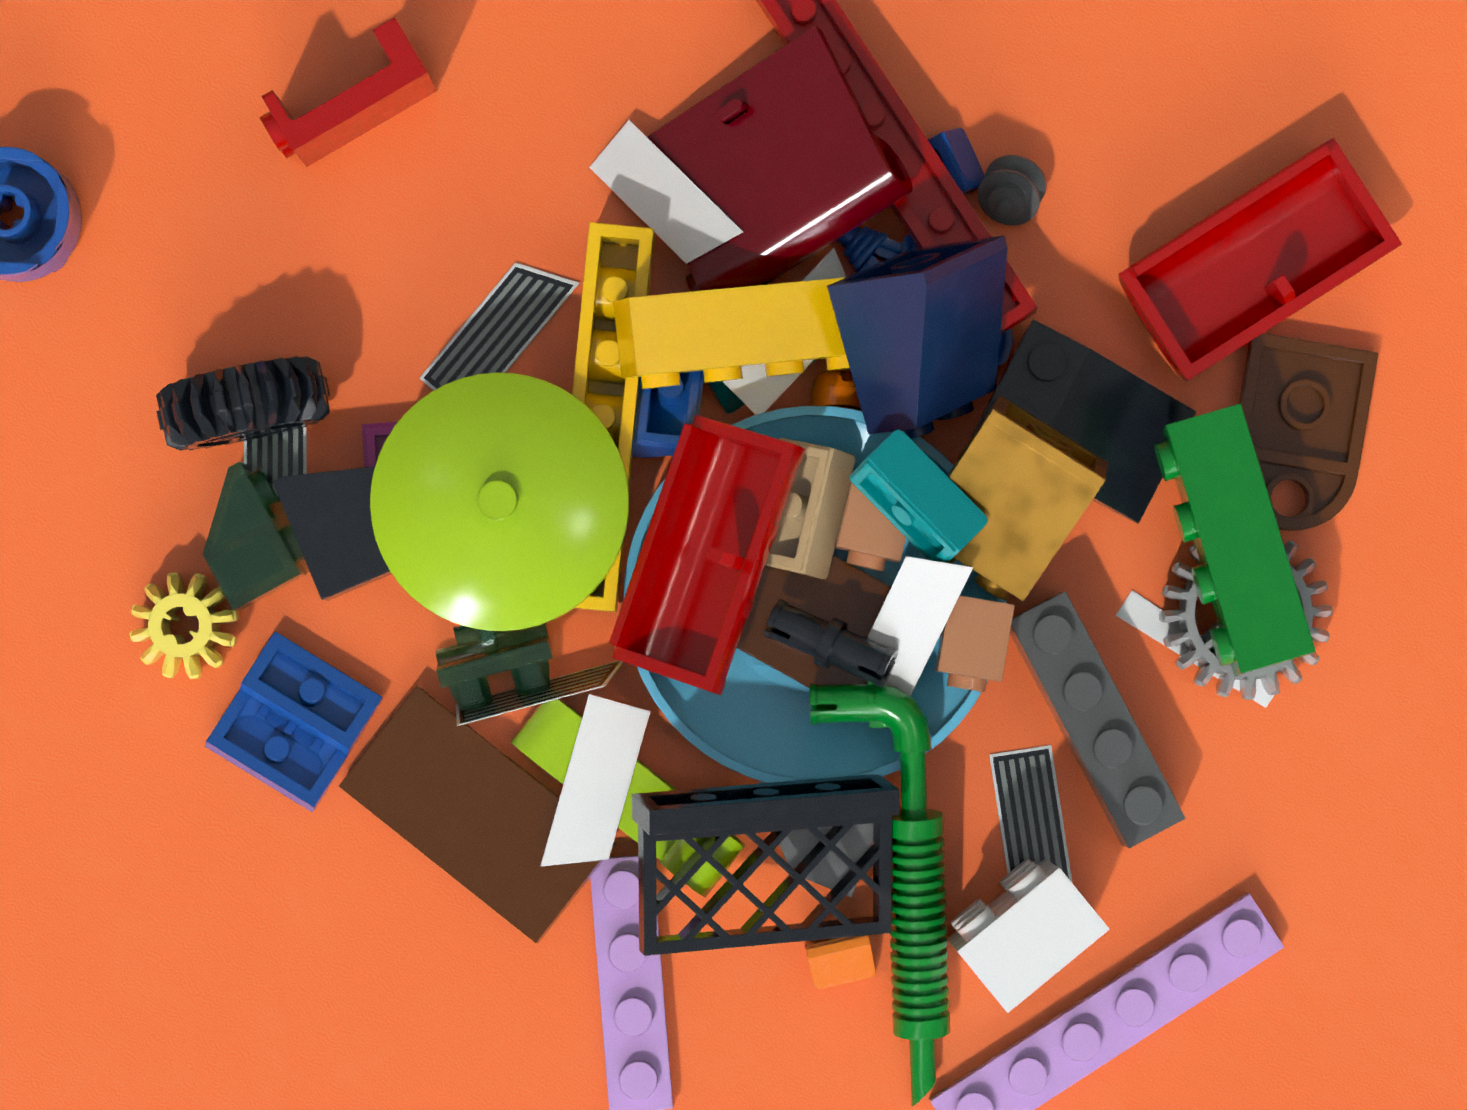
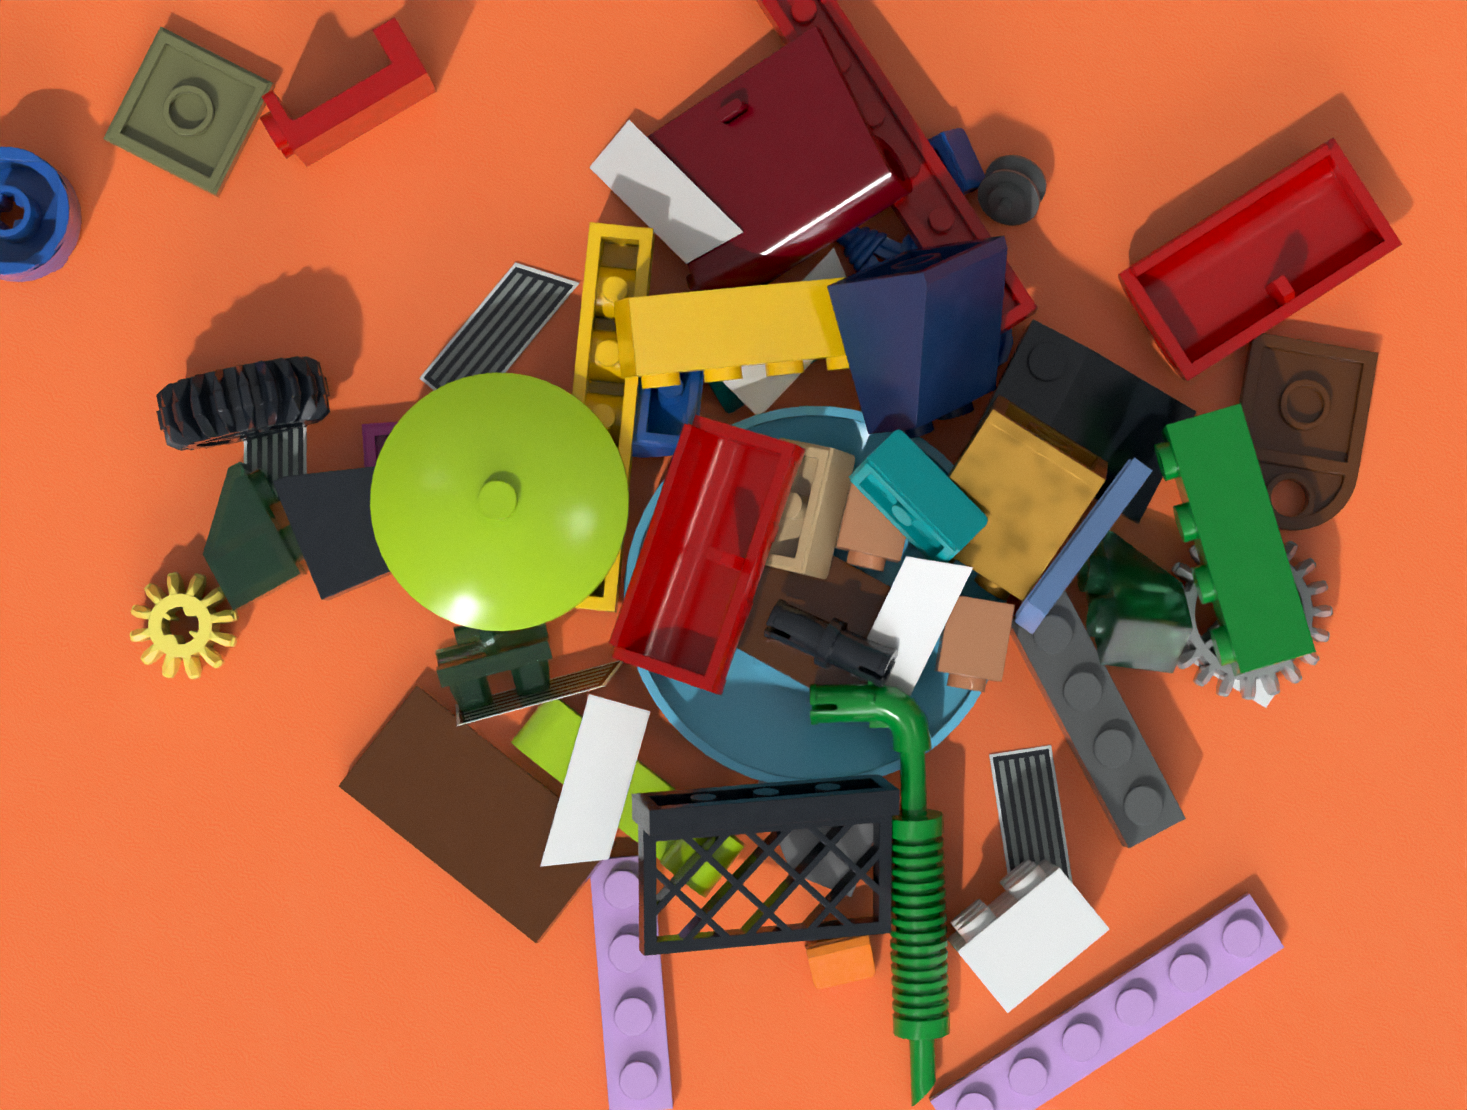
blue slope [205,632,383,813] -> none
orange hinge [811,369,862,411] -> none
none -> olive tile [103,27,275,198]
none -> medium blue tile [1014,457,1153,634]
none -> clear green slope [1077,531,1193,673]

